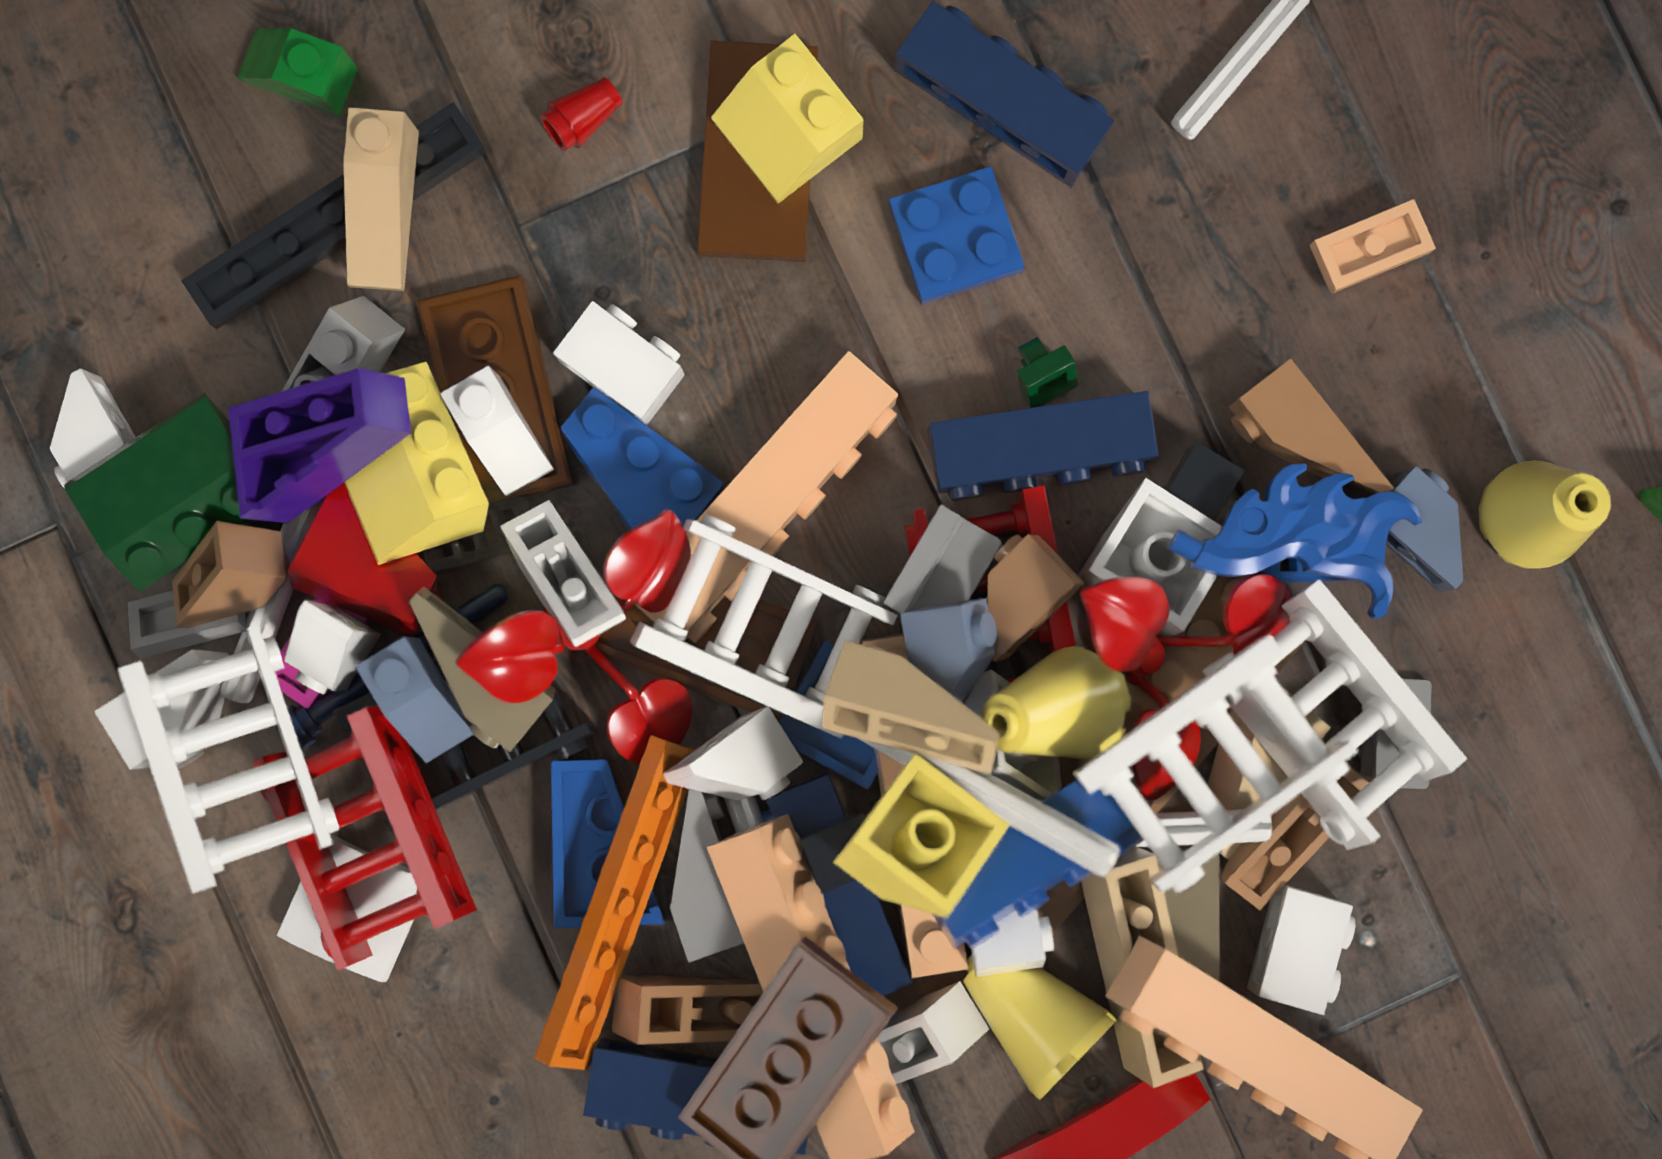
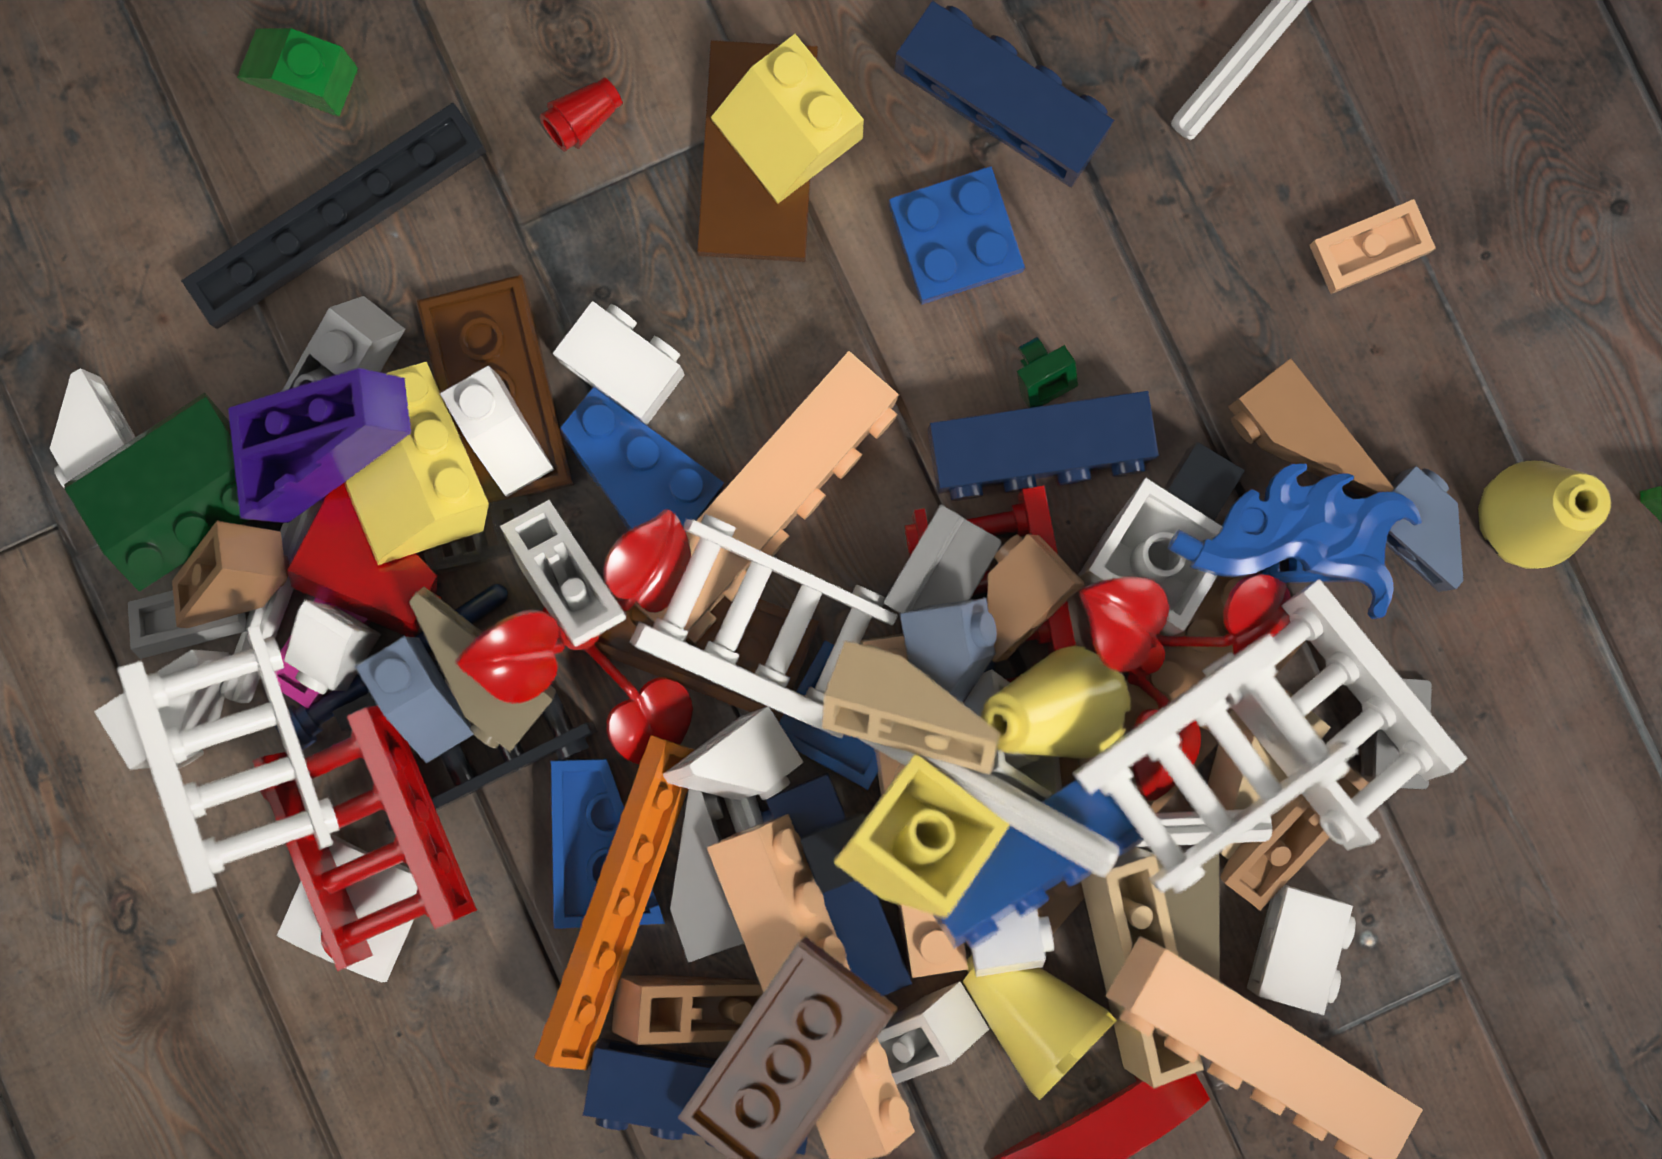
tan slope [344,108,419,291] -> none

